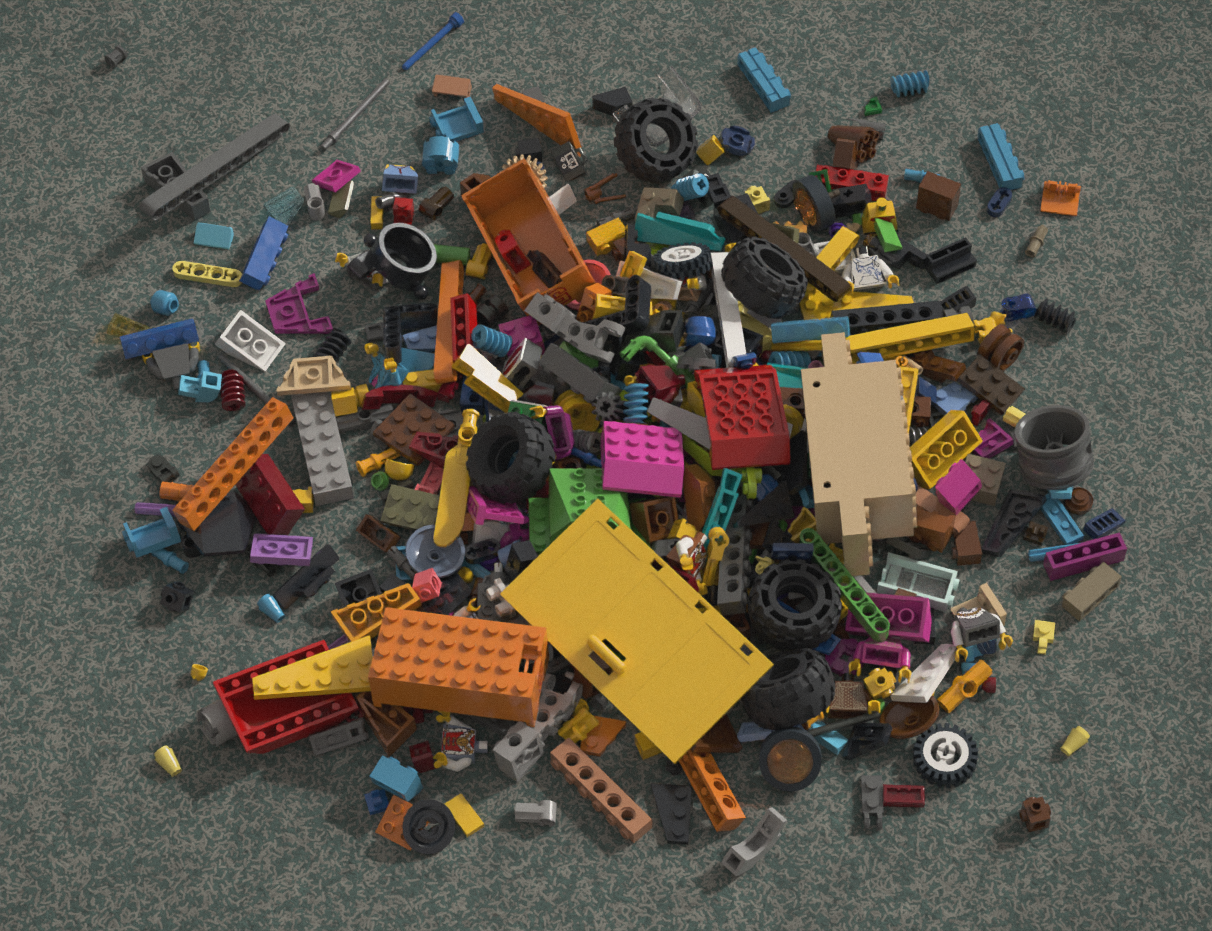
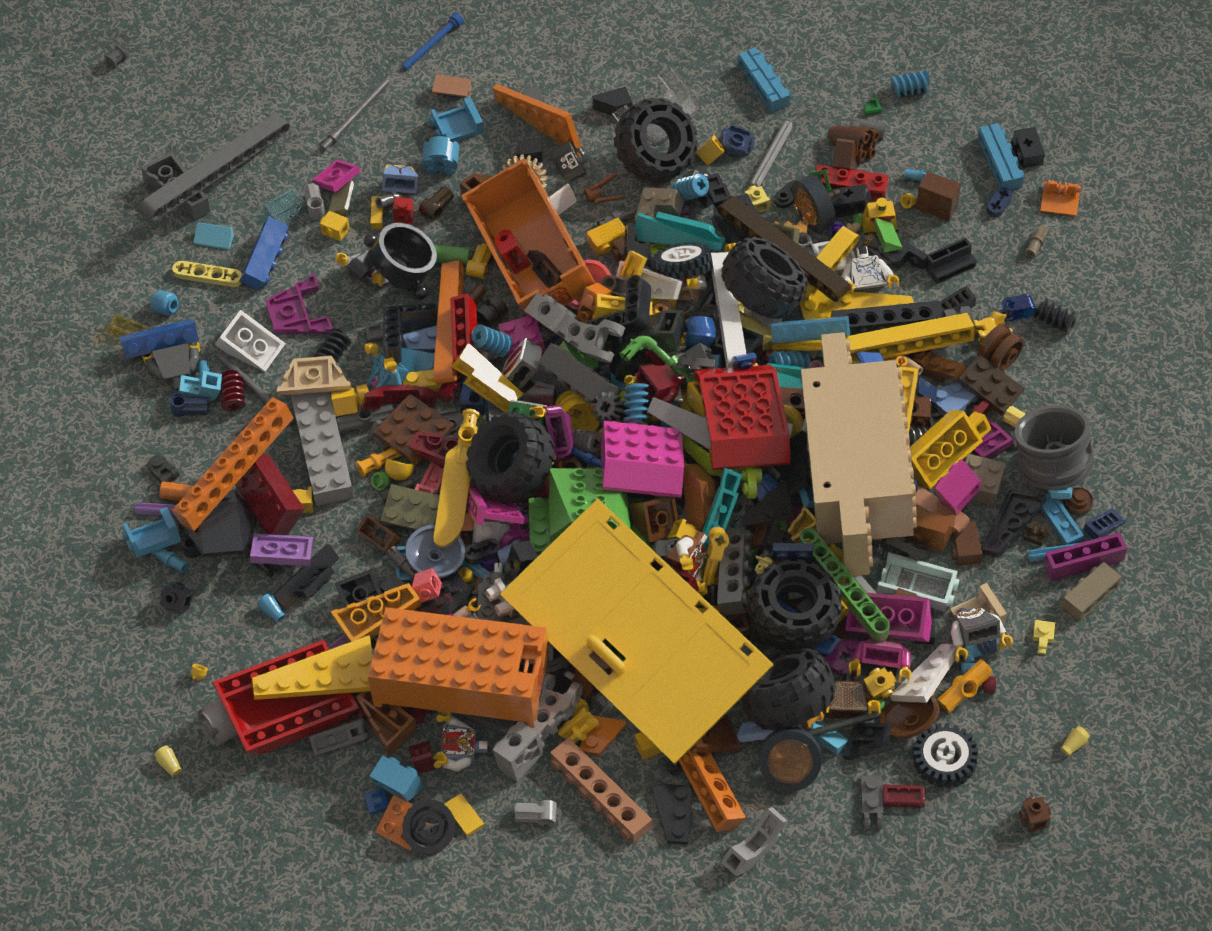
none -> dark blue piece [170,393,208,417]
none -> yellow brick [319,211,350,242]
none -> light grey axle [750,120,793,187]
none -> yellow hinge [900,193,916,209]
none -> yellow plate [968,411,991,439]
none -> black brick [1011,127,1045,168]

